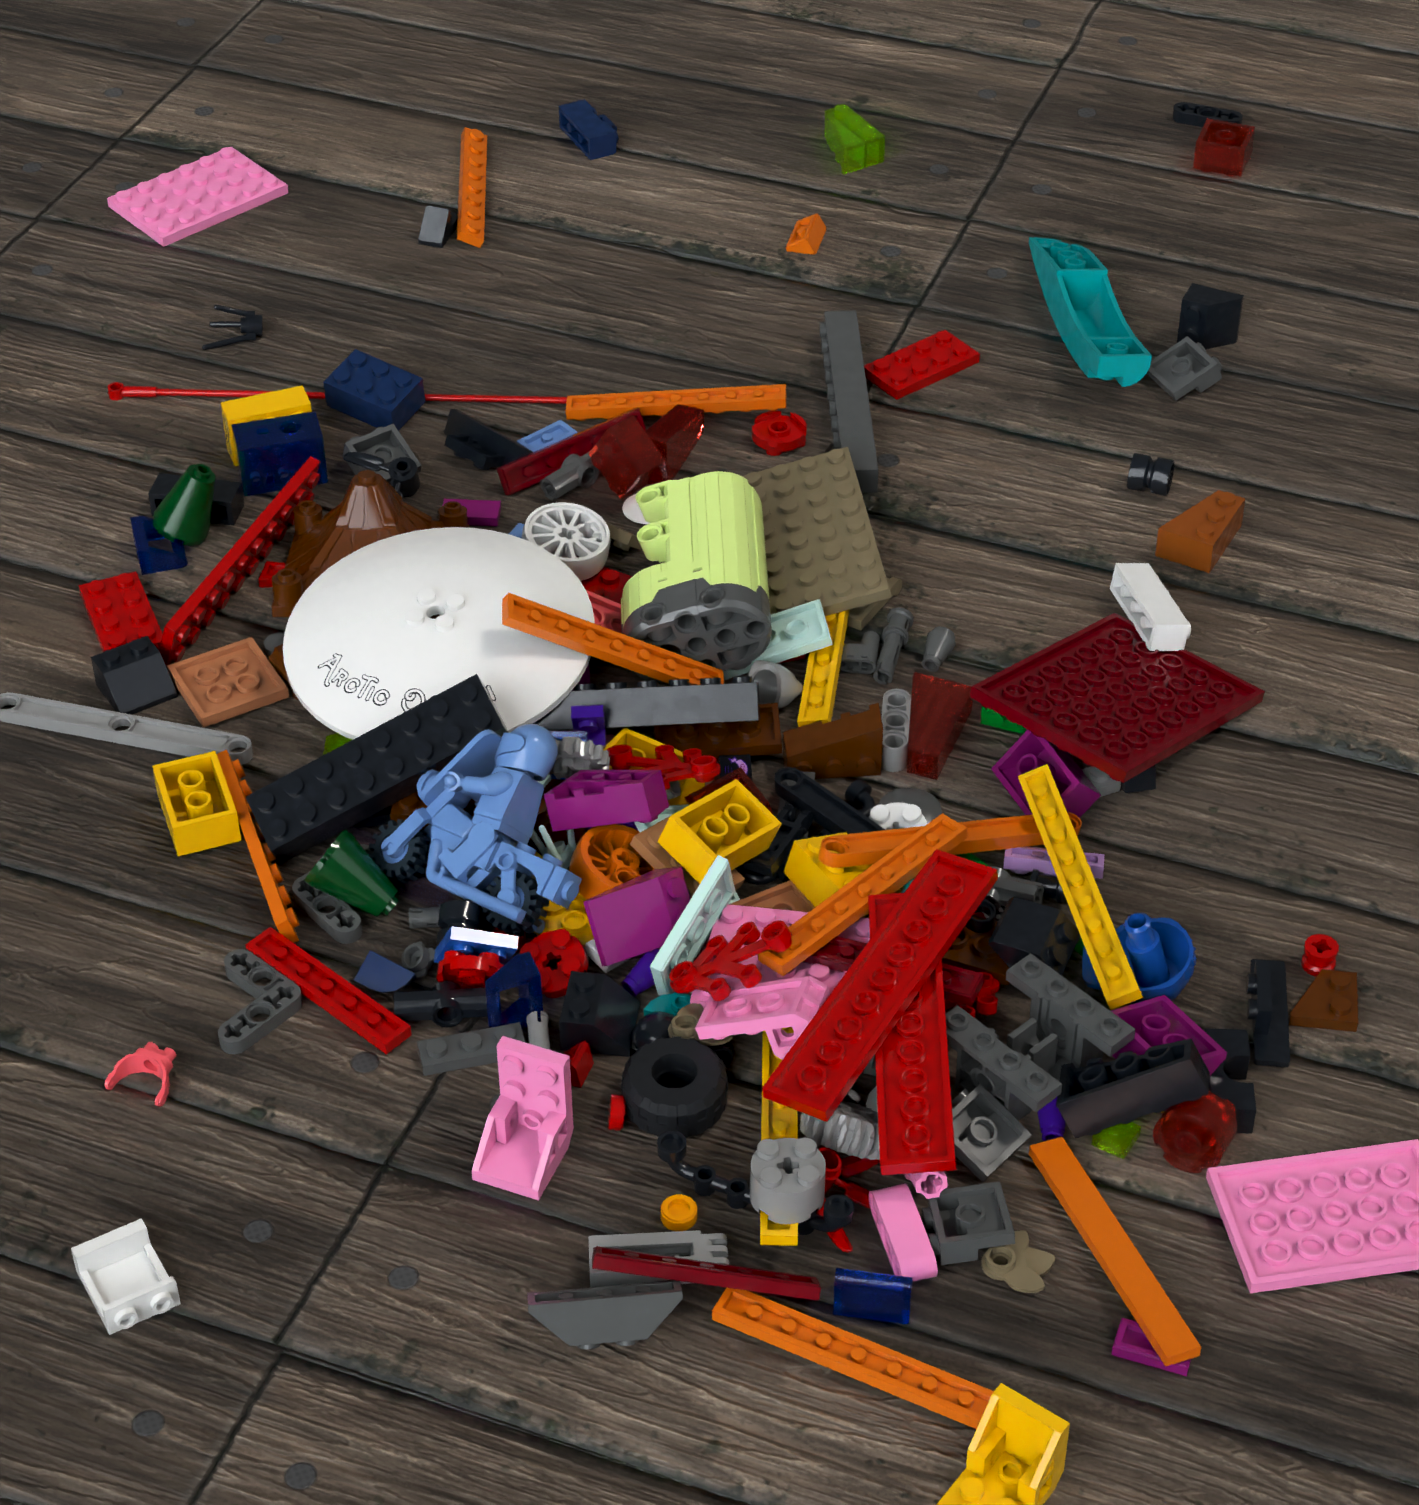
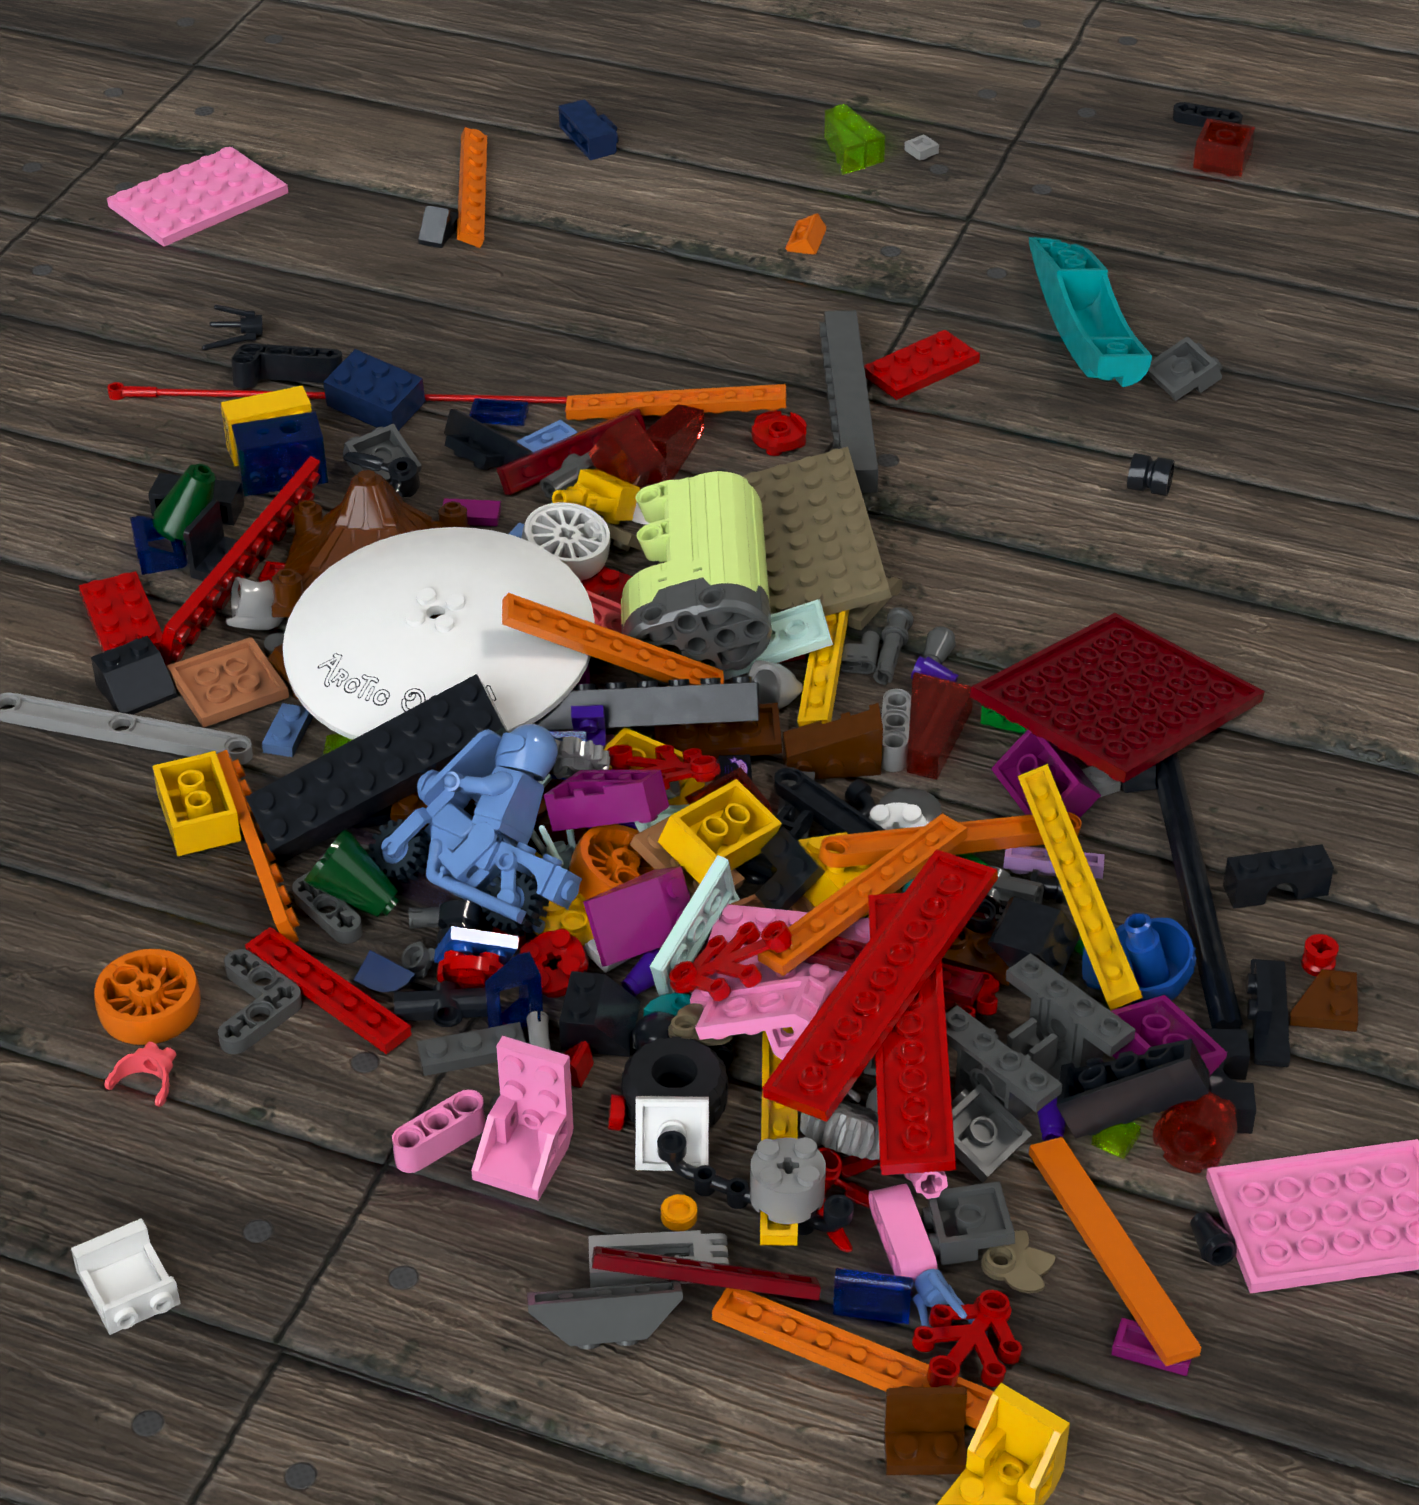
white brick [1110,563,1191,651] -> none
dark orange wedge [1155,490,1246,573] -> none
black slope [1177,283,1244,350] -> none
none -> orange piece [94,949,201,1045]
none -> black bracket [183,499,238,581]
none -> light grey piece [226,577,284,630]
none -> black beam [231,343,343,388]
none -> medium blue plate [262,703,313,757]
none -> bright pink beam [392,1090,485,1173]
none -> clear blue tile [469,398,529,426]
none -> yellow brick [552,469,640,524]
none -> white tile [635,1096,709,1171]
none -> black plate [755,826,826,910]
none -> reddish brown bracket [884,1385,967,1475]
none -> light grey plate [904,134,939,160]
none -> dark purple cone [911,656,959,692]
none -> red plant [912,1290,1022,1387]
none -> medium blue plant [913,1269,988,1340]
none -> black axle [1155,752,1243,1029]
none -> black cone [1190,1212,1236,1266]
none -> black arch [1223,844,1334,909]

